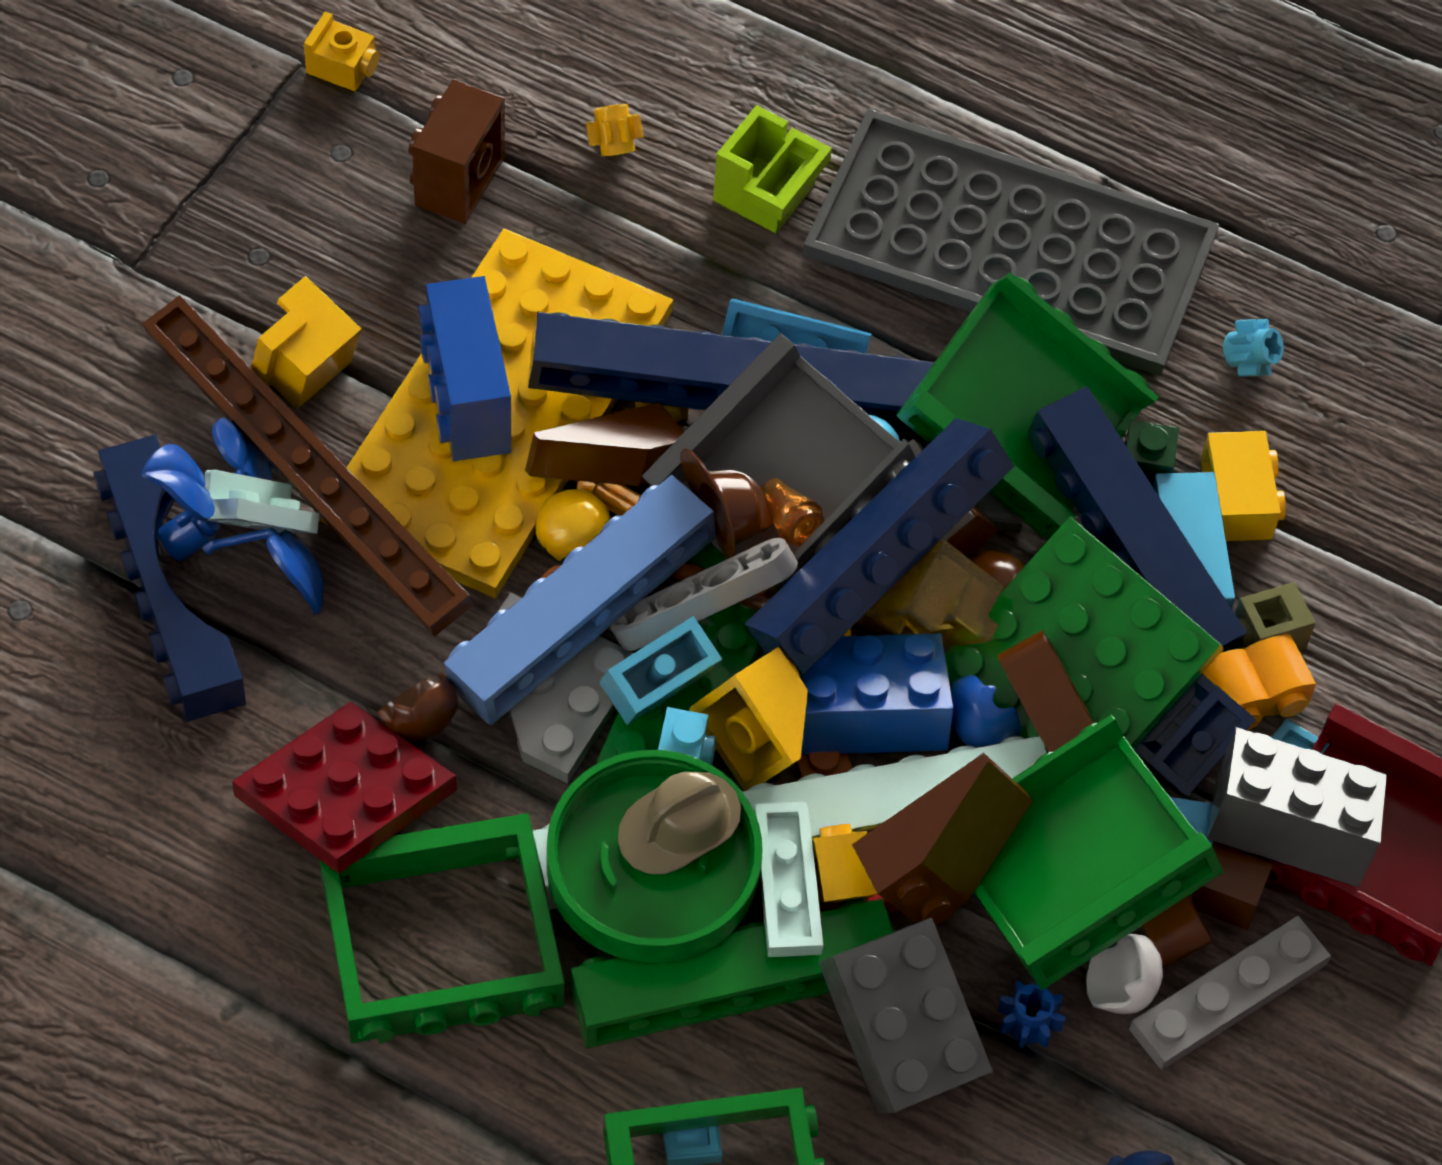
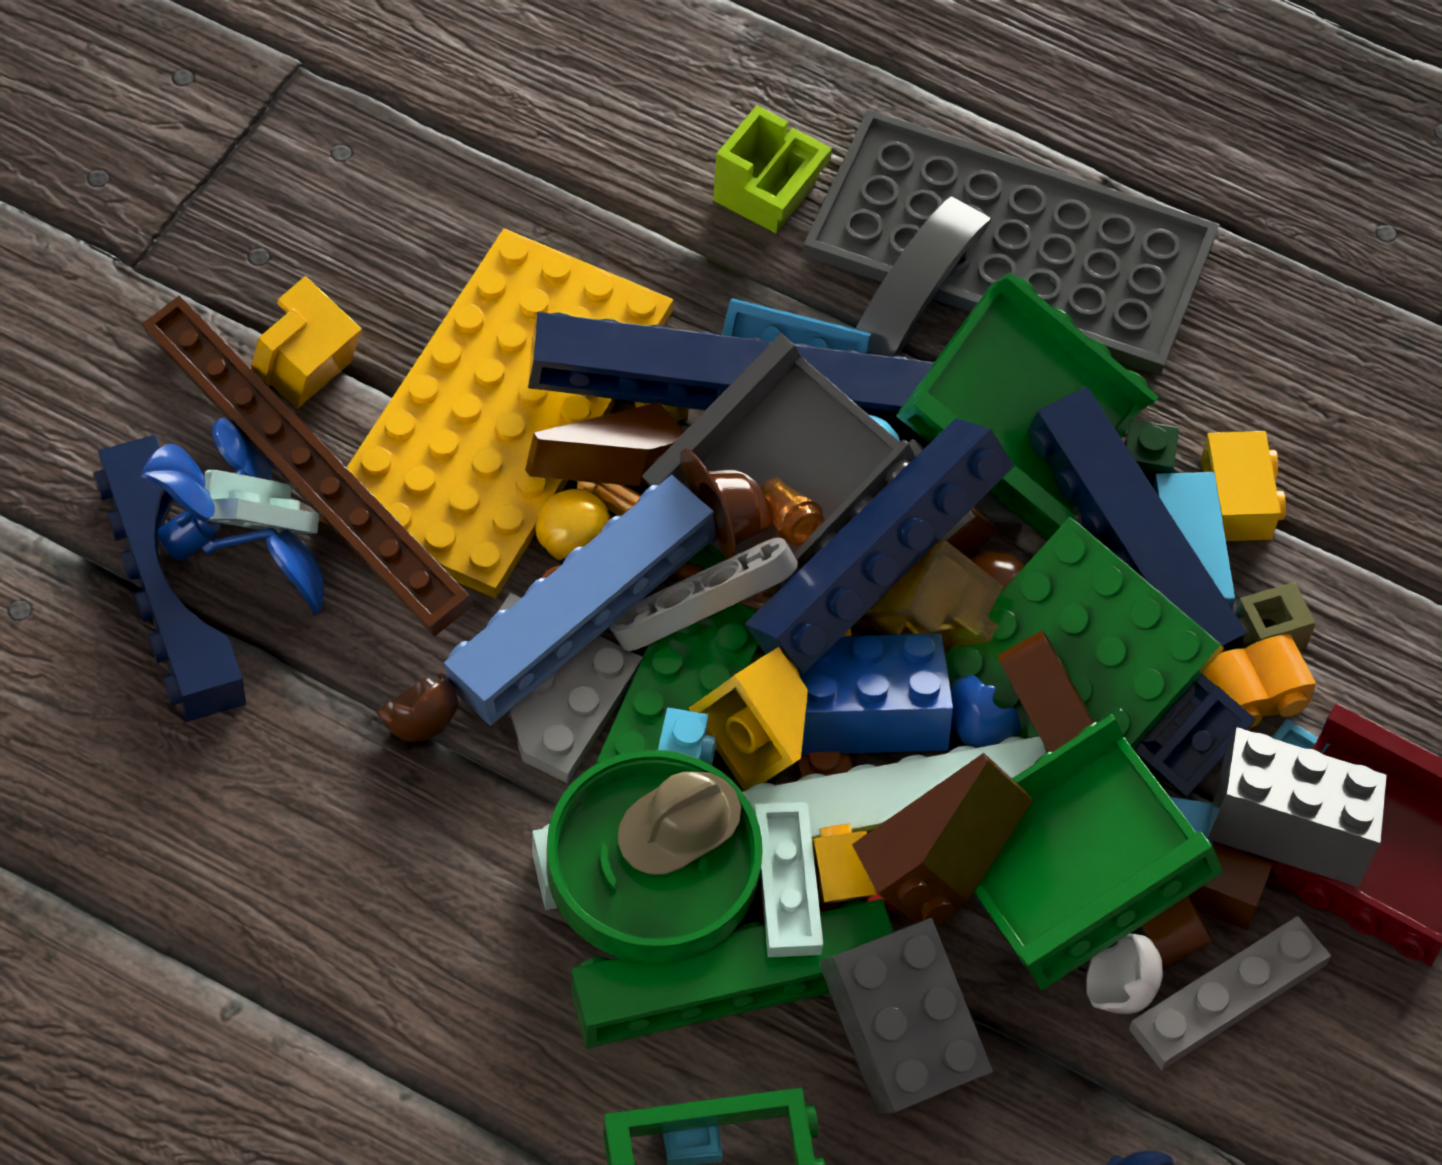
dark red plate [232,701,457,874] -> none
yellow brick [304,11,379,92] -> none
green window [319,813,564,1044] -> none
reddish brown brick [408,79,505,224] -> none
blue brick [418,276,512,461] -> none
yellow gear [585,104,644,156] -> none
medium azure brick [599,616,722,726] -> none
blue gear [998,980,1066,1048] -> none
medium azure gear [1223,319,1284,377] -> none
none -> dark grey slope [856,197,991,357]

